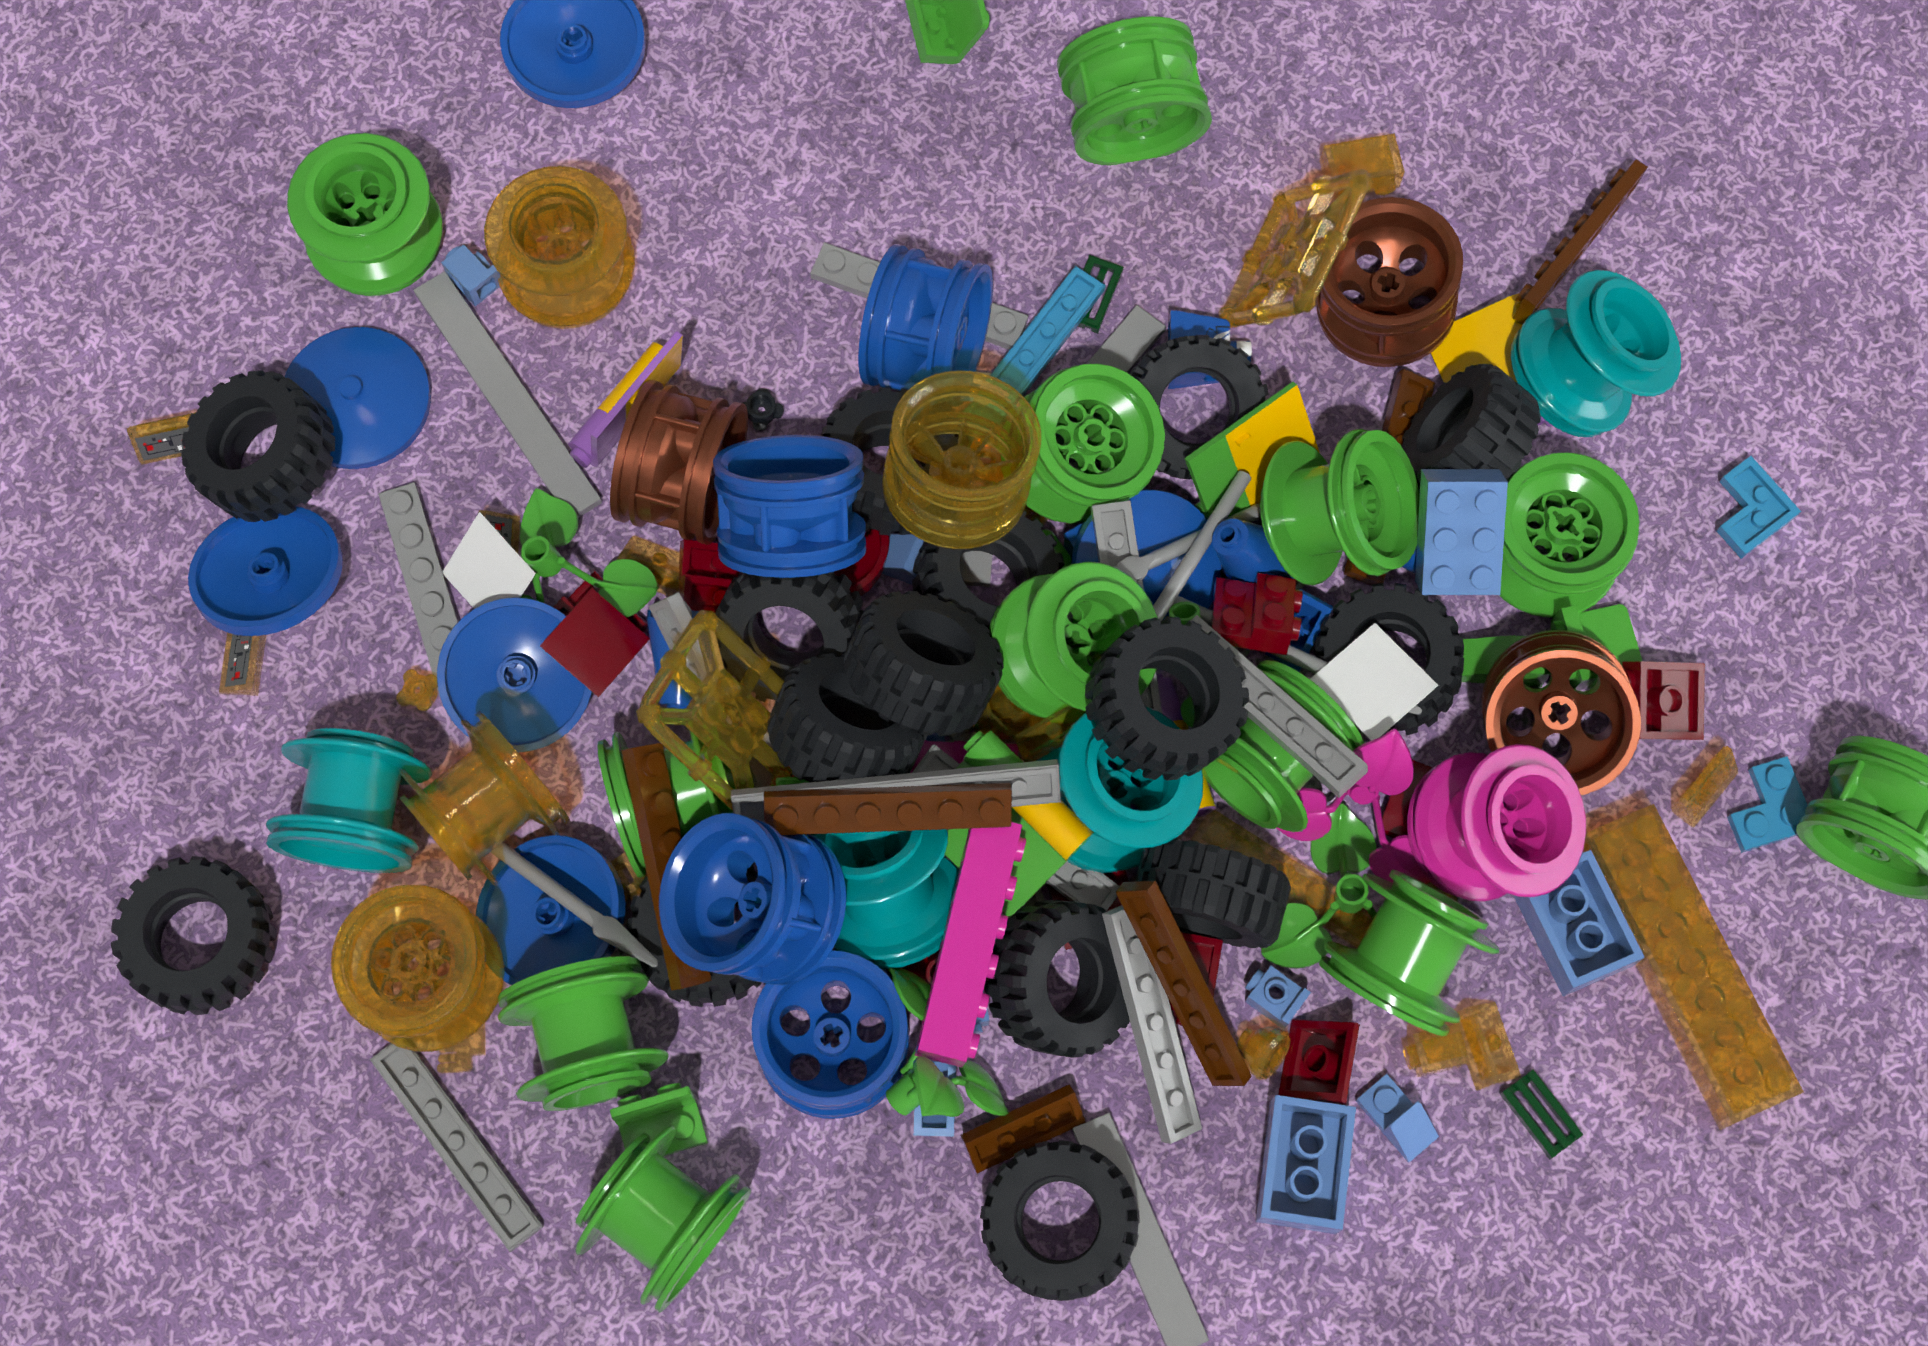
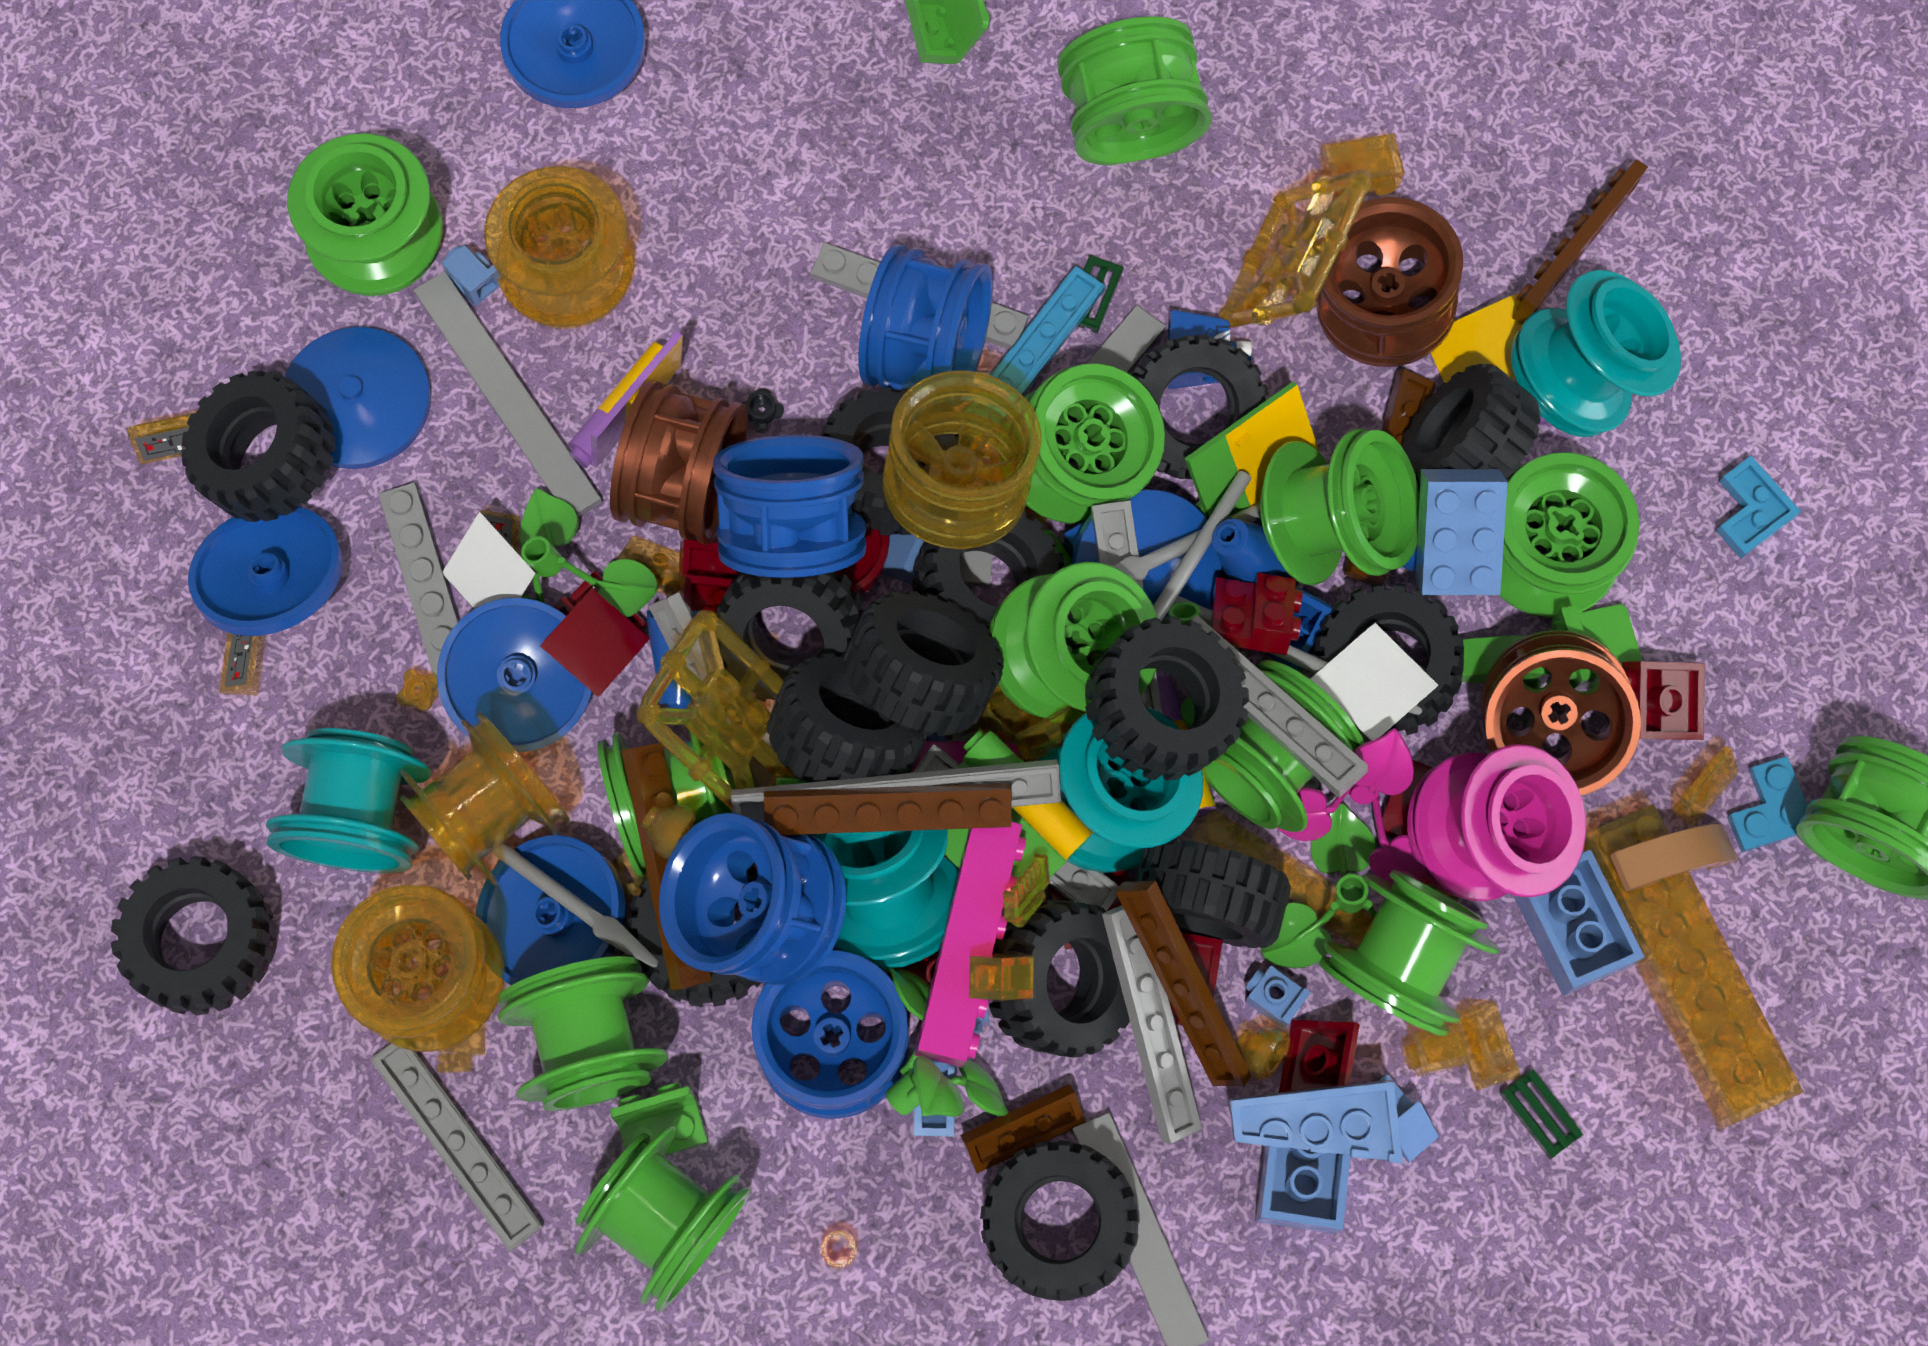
none -> clear yellow brick [642,805,696,859]
none -> clear orange bush [821,1230,857,1269]
none -> clear yellow brick [969,954,1034,1001]
none -> clear yellow piece [1003,853,1050,927]
none -> medium blue wing [1229,1080,1403,1164]
none -> medium nougat slope [1610,824,1739,892]

